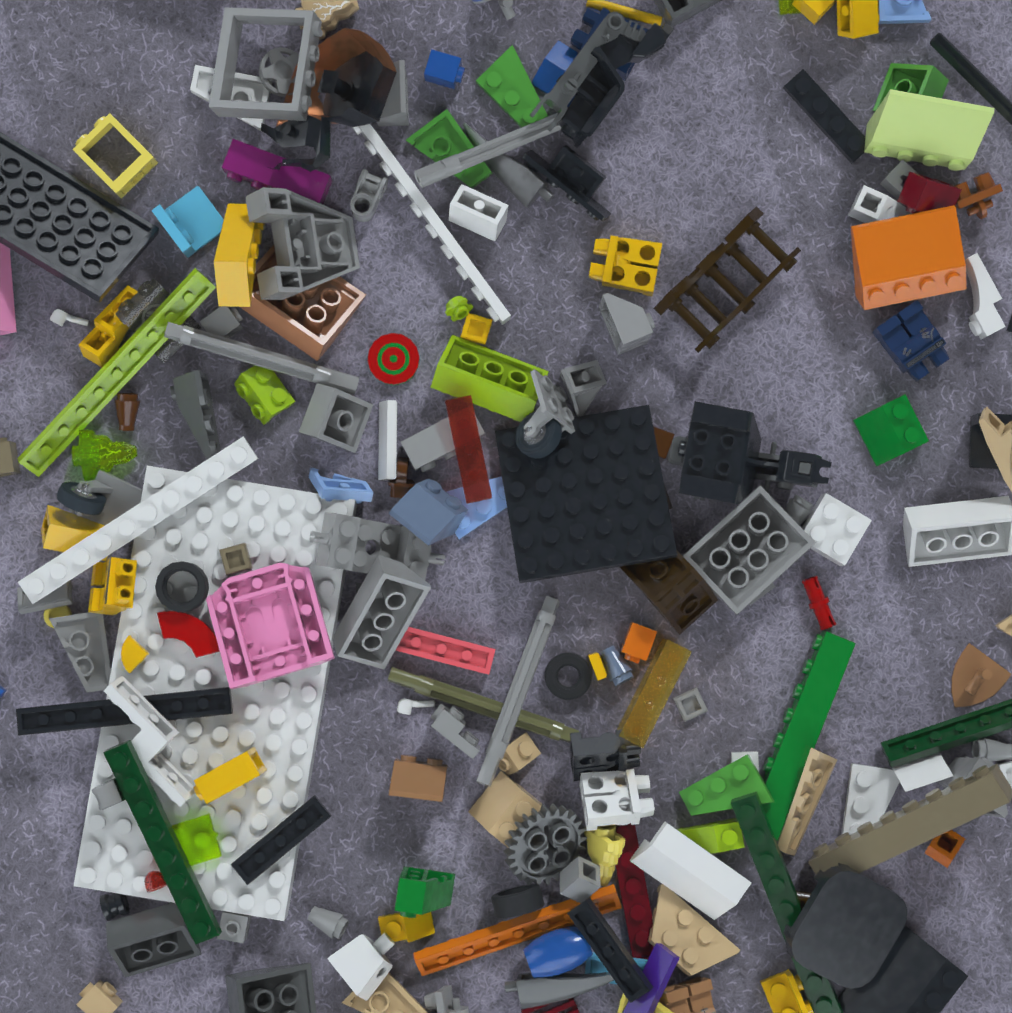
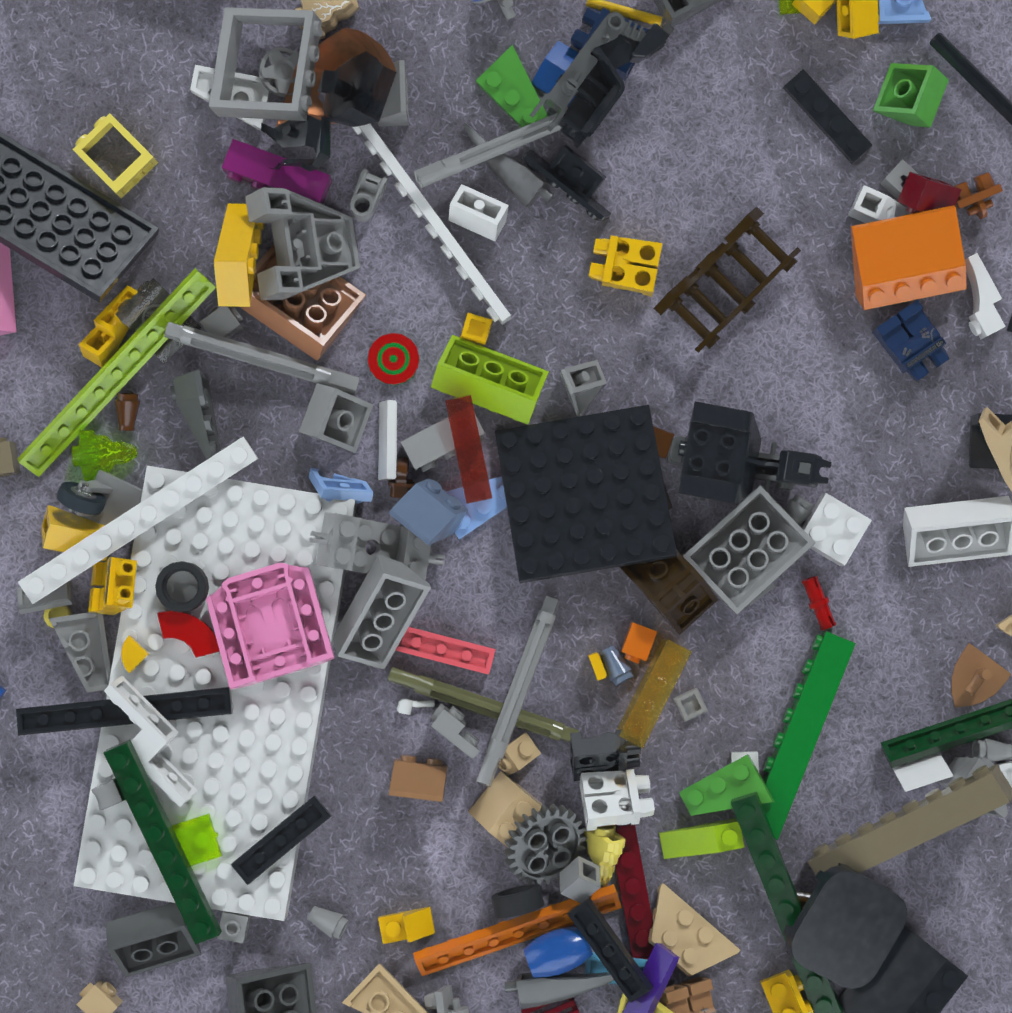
white hand [50,309,89,326] -> none
black wheel [100,893,130,921] -> none
clear red hinge [144,871,167,893] -> none
medium azure bracket [151,186,224,258] -> none
yellow slope [193,747,267,804] -> none
dark tan tile [219,543,253,576] -> none
lime bracket [234,365,296,425] -> none
white torso [328,933,395,1001] -> none
green wedge [394,866,455,918] -> none
bright green wing [406,109,493,189] -> none
blue brick [424,49,465,90] -> none
lime plate [445,296,473,322] -> none
plate [516,369,575,458] -> none
black tyre [545,652,592,700] -> none
light grey slope [599,293,655,355] -> none
white slope [630,822,751,920] -> none
tan wing [778,748,837,856] -> none
white wing [841,763,900,835] -> none
green slope [853,394,929,467] -> none
yellowish green slope [864,89,995,171] -> none
orange brick [925,830,966,868] -> none

